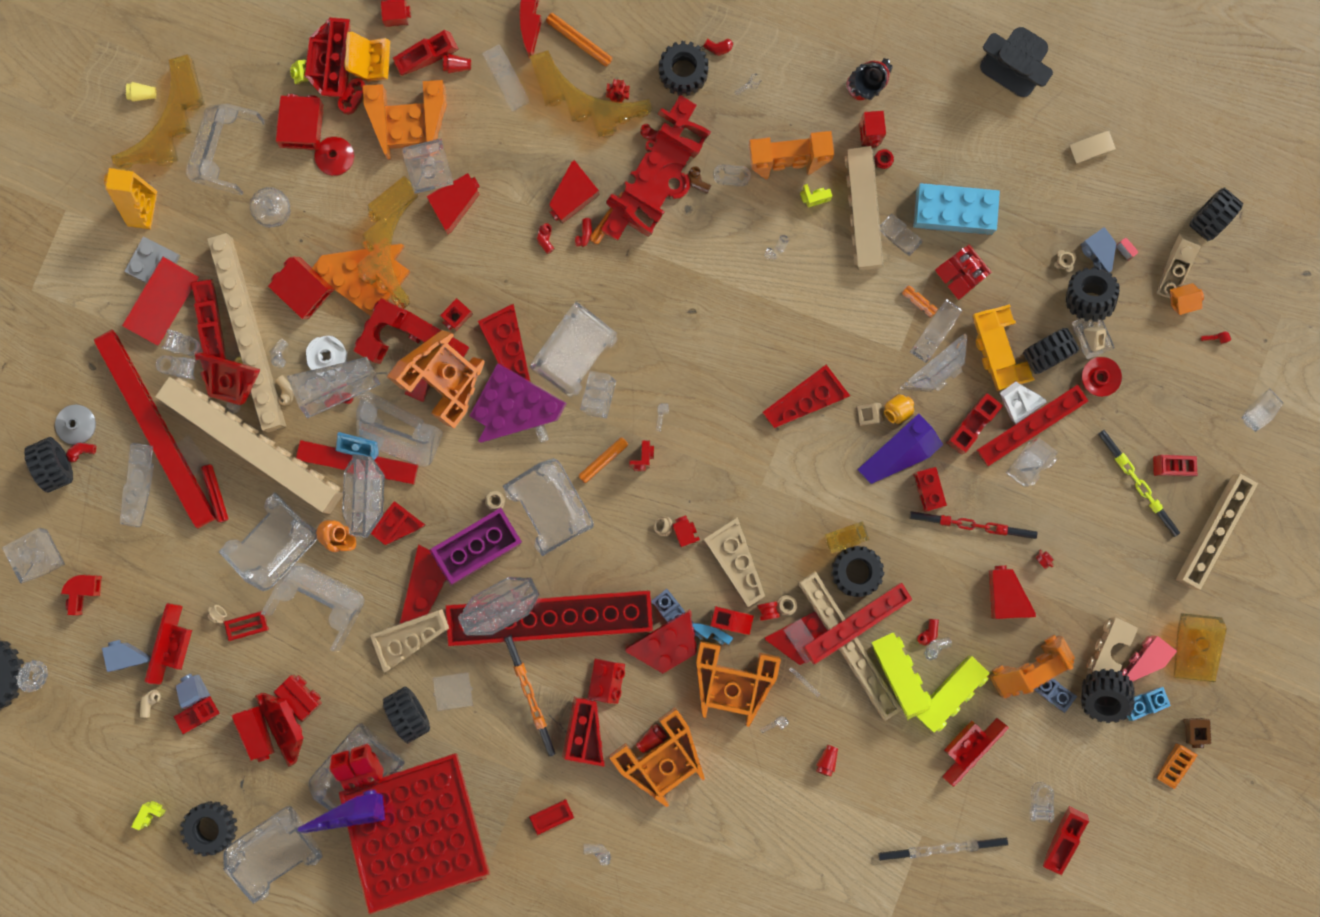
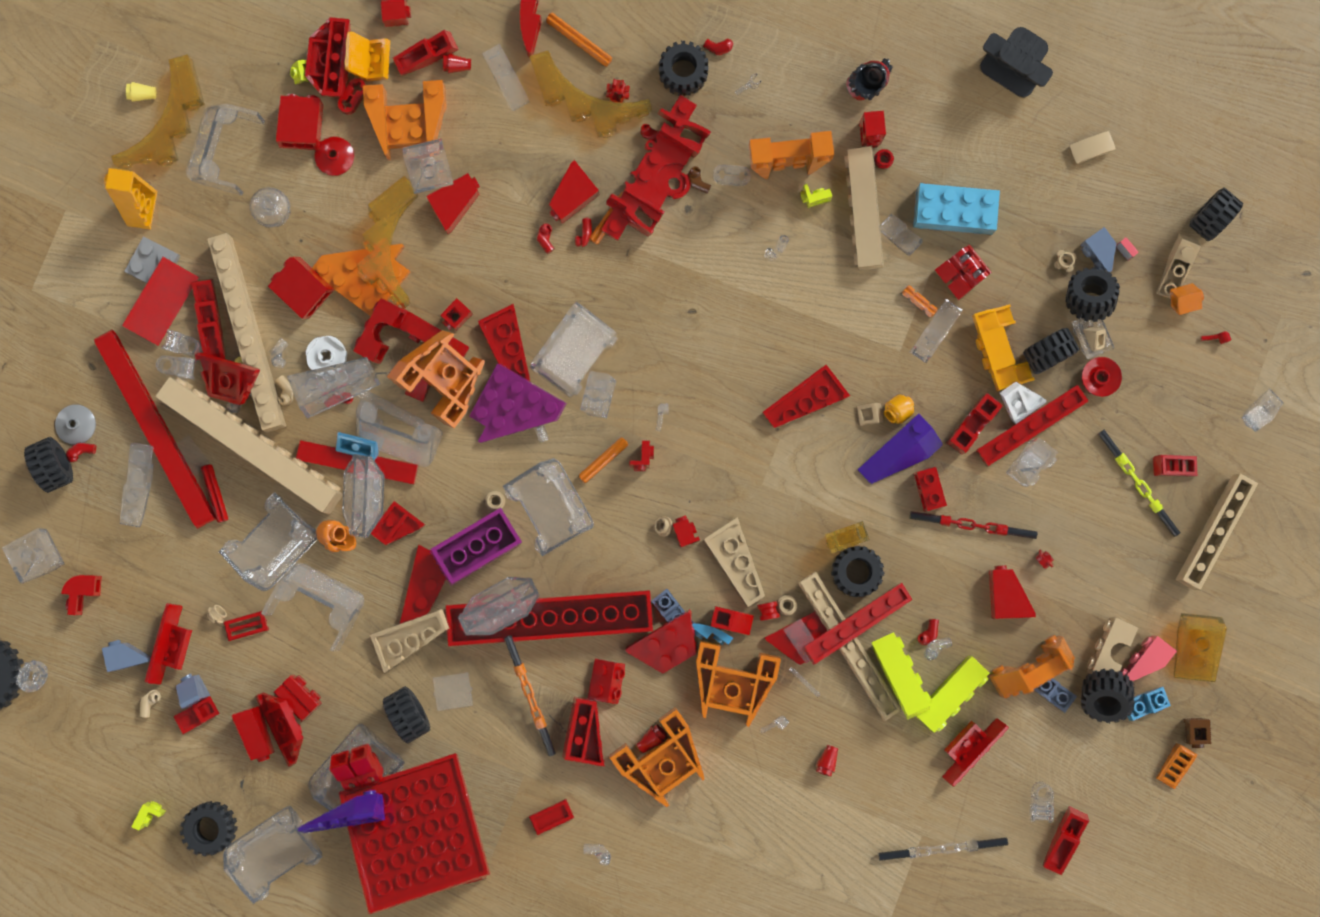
clear wedge [900,333,967,392] -> none

